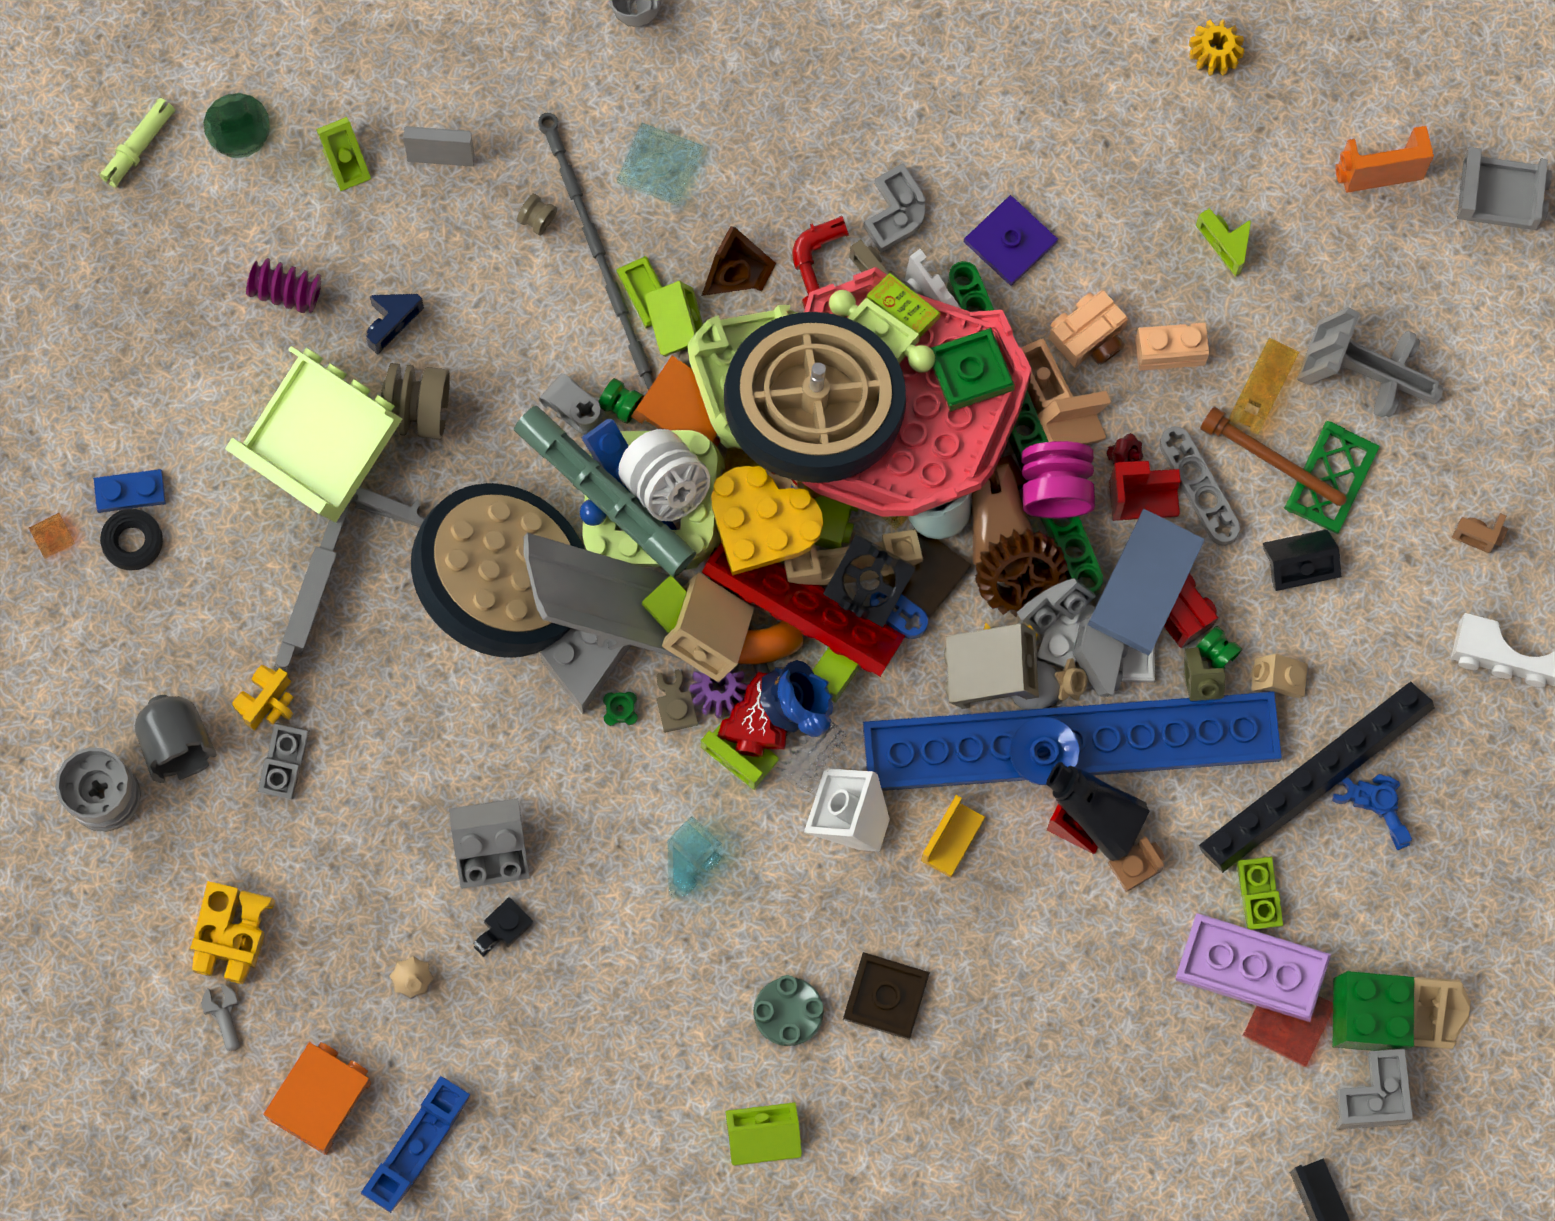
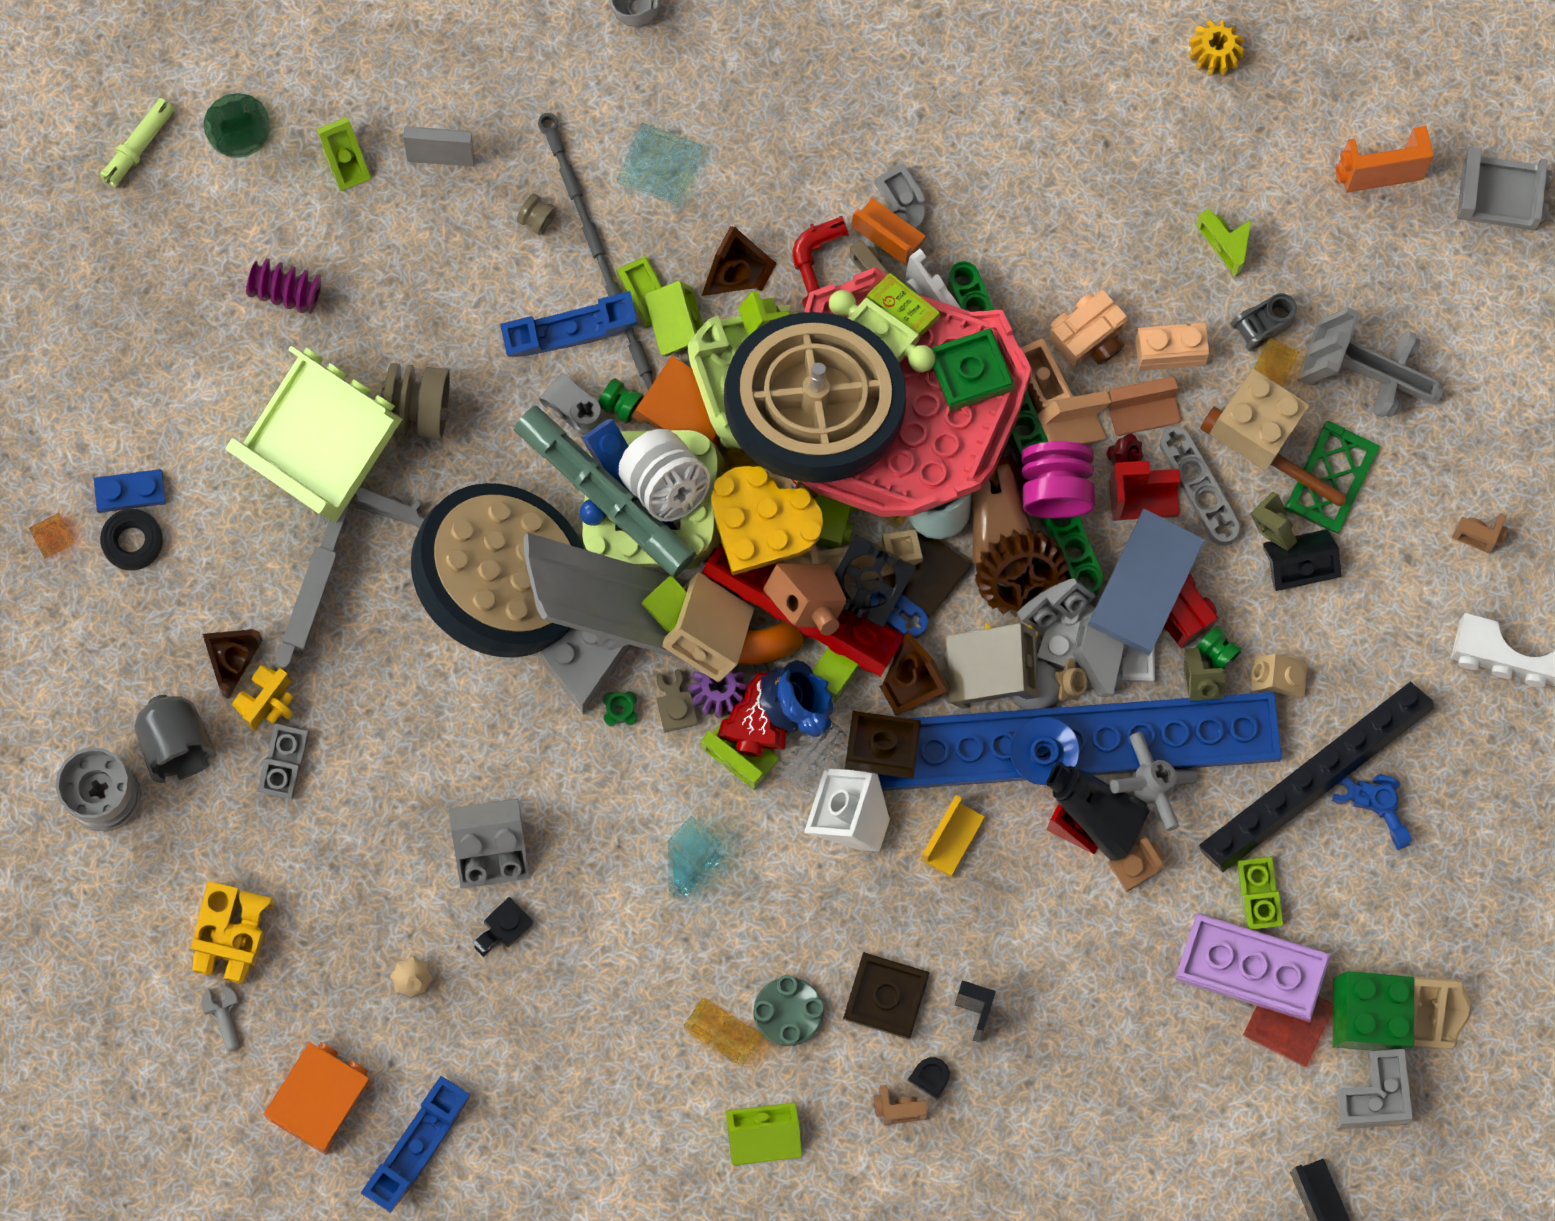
dark blue slope [366,294,424,355] -> none
dark purple plate [964,195,1058,286] -> none
none -> reddish brown slope [202,629,263,699]
none -> blue slope [500,291,638,357]
none -> clear yellow hinge [684,997,763,1068]
none -> lime panel [738,291,790,336]
none -> nougat torso [763,563,846,635]
none -> dark brown tile [844,711,921,779]
none -> orange panel [852,198,926,265]
none -> medium nougat bracket [873,1085,927,1125]
none -> reddish brown slope [879,631,950,716]
none -> black tile [908,1057,950,1100]
none -> black panel [954,980,996,1042]
none -> nougat panel [1108,376,1181,436]
none -> light grey bar [1110,732,1198,831]
none -> tan brick [1210,368,1310,471]
none -> dark grey piece [1230,293,1297,352]
none -> olive bracket [1250,492,1297,551]

